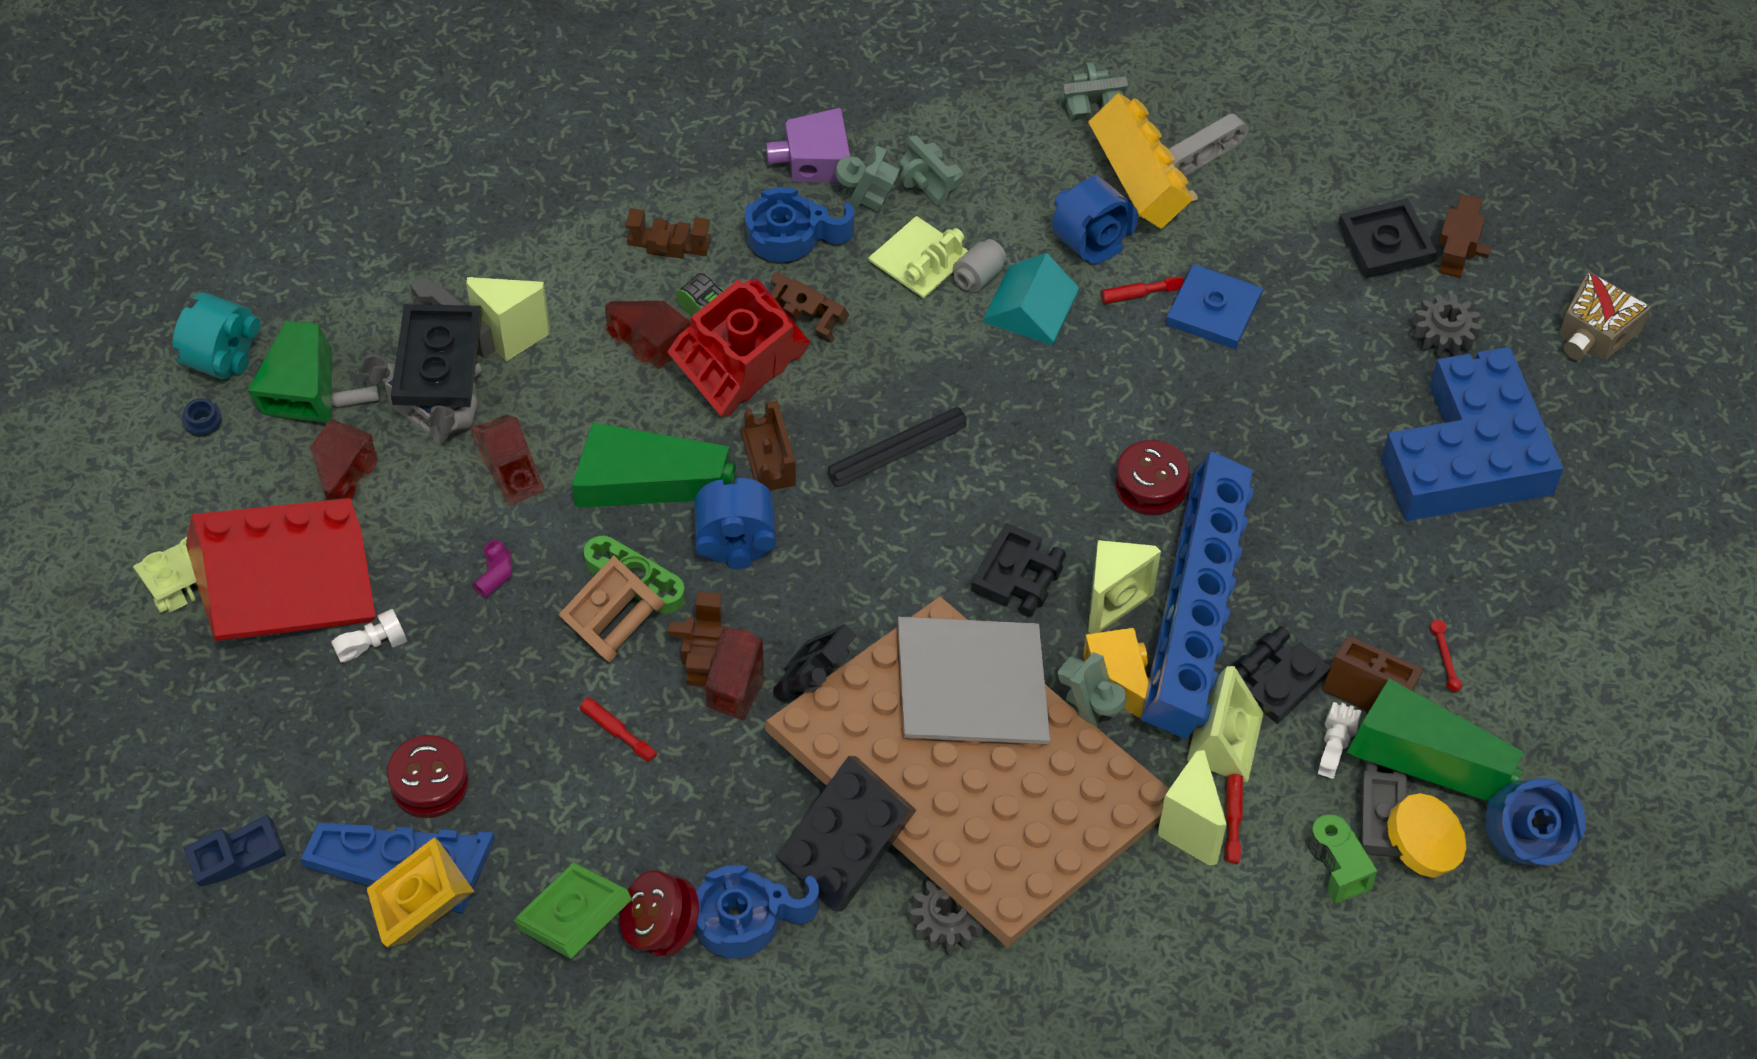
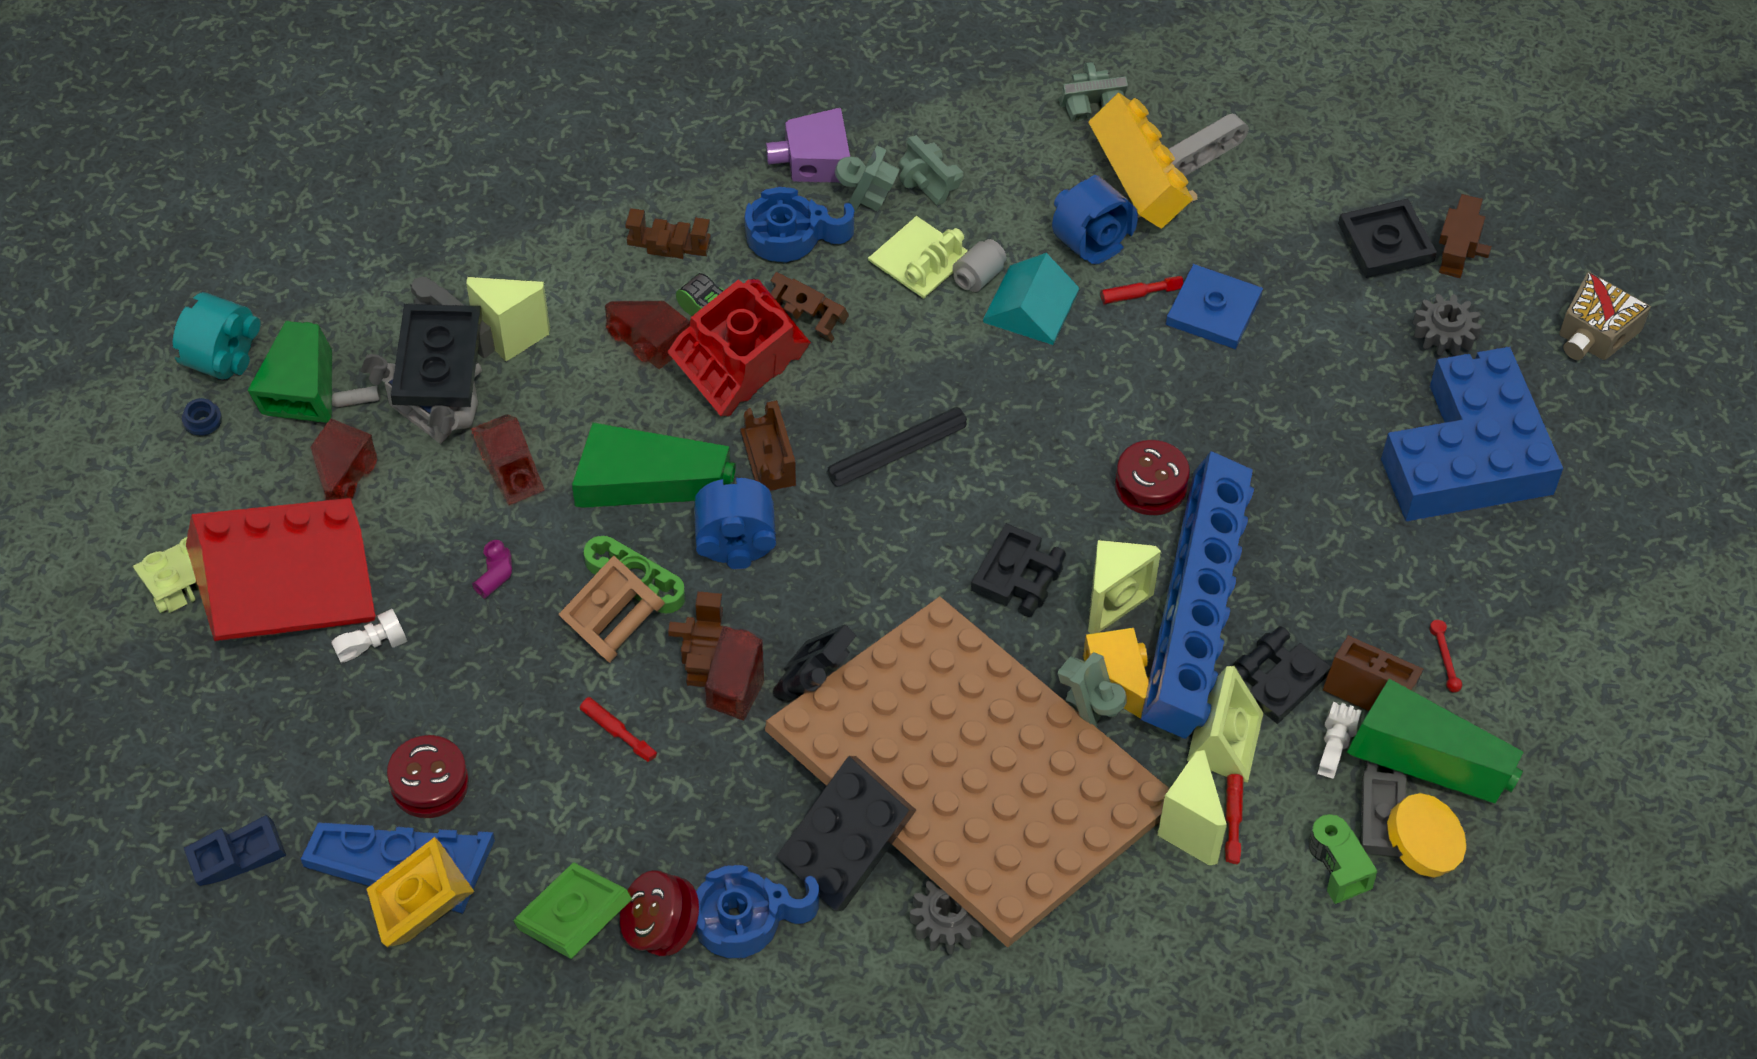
light grey piece [897,617,1050,744] -> none
blue brick [1486,778,1586,865] -> none

